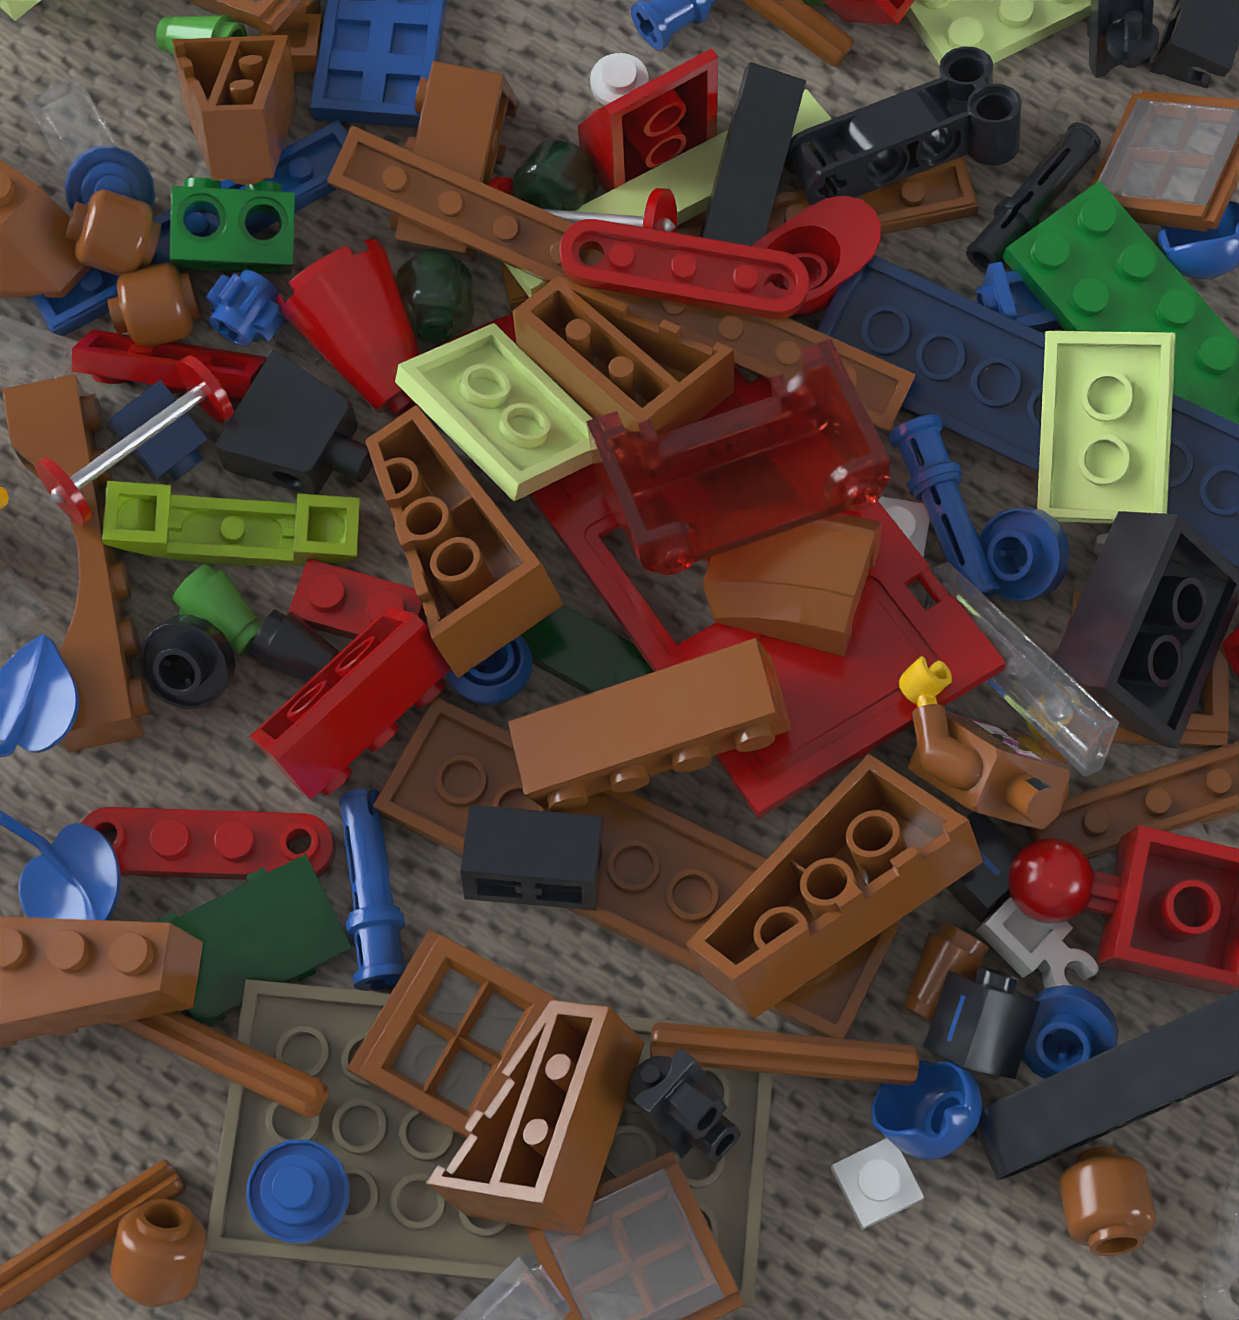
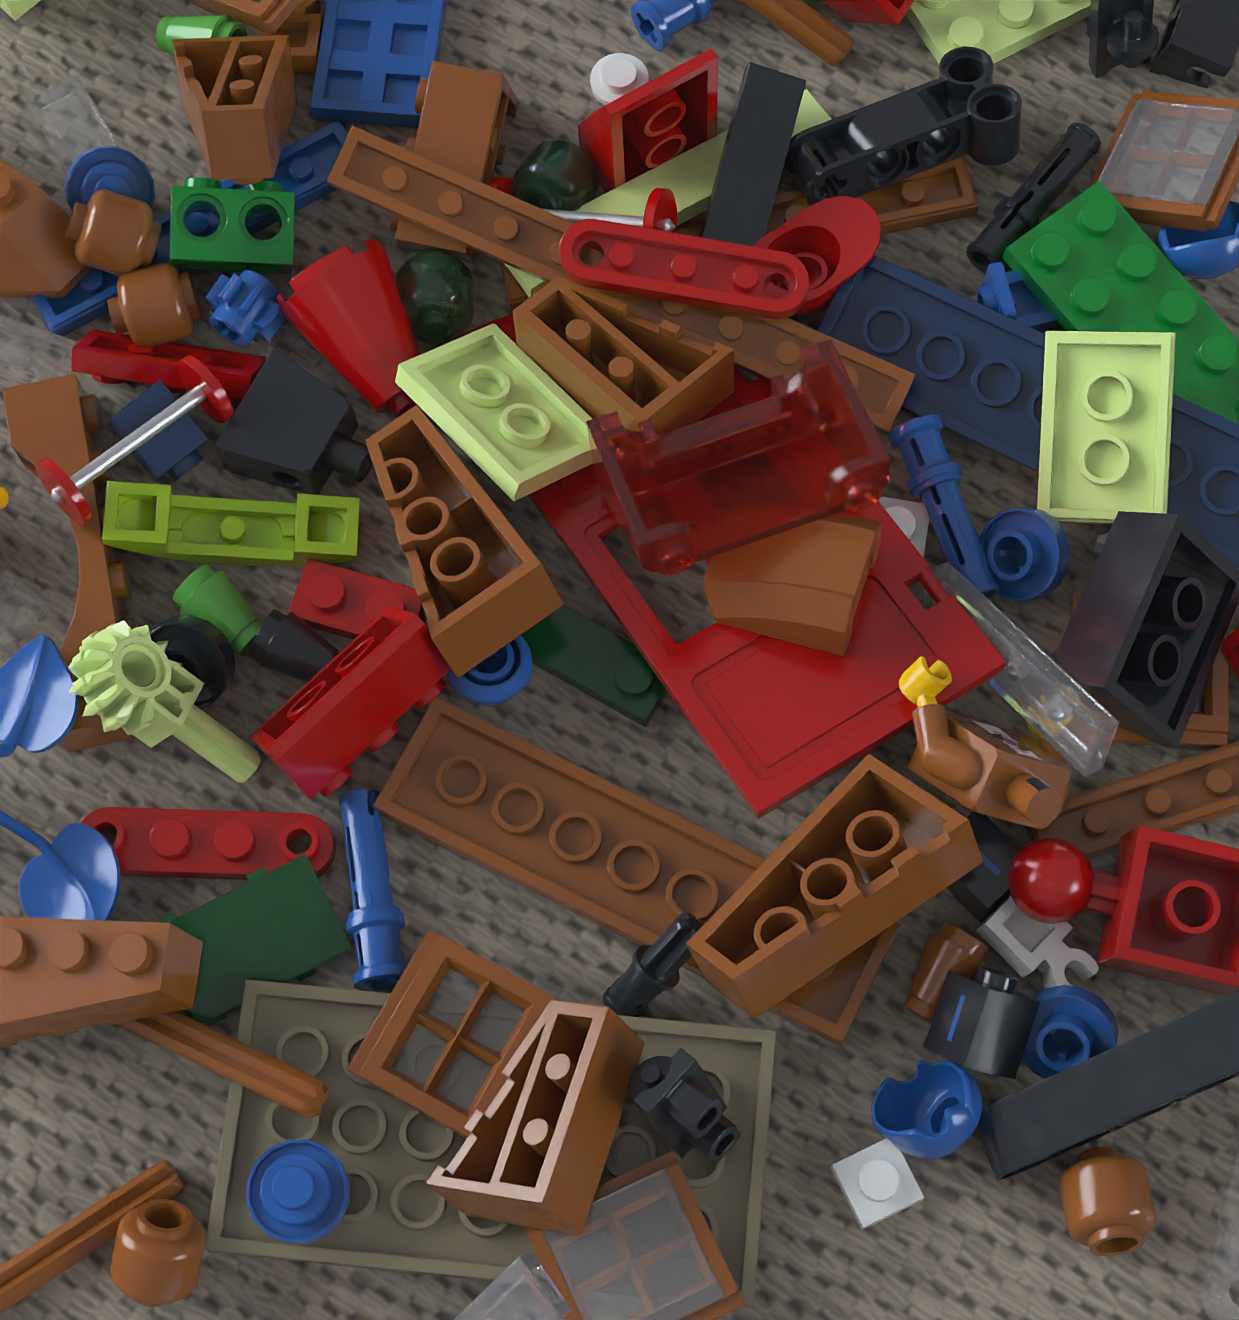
black hinge [460,805,602,911] -> none
dark orange brick [508,638,792,812] -> none
dark orange axle [649,1022,919,1086] -> none
none -> yellowish green gear [68,620,261,783]
none -> black axle [603,912,704,1017]

